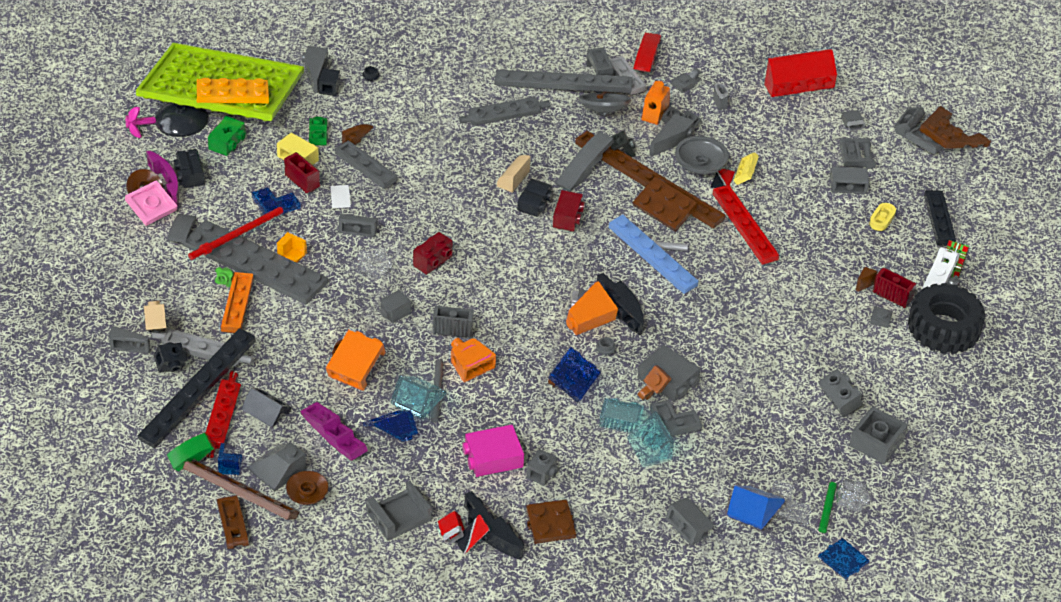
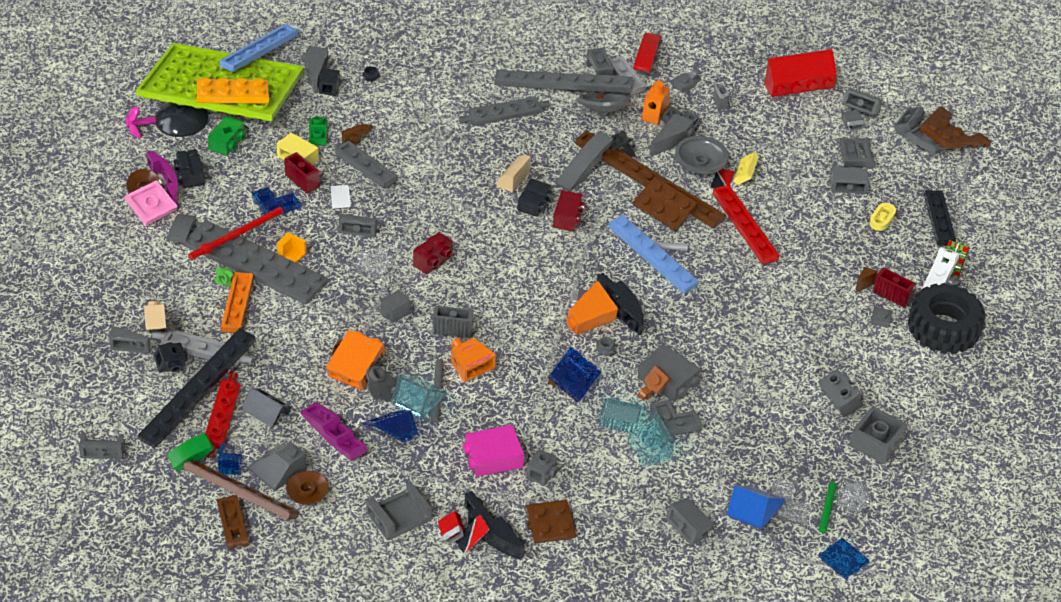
none -> dark grey hinge [79,433,125,459]
none -> medium blue plate [220,24,298,72]
none -> dark grey plate [366,366,396,402]
none -> dark grey brick [842,88,883,116]

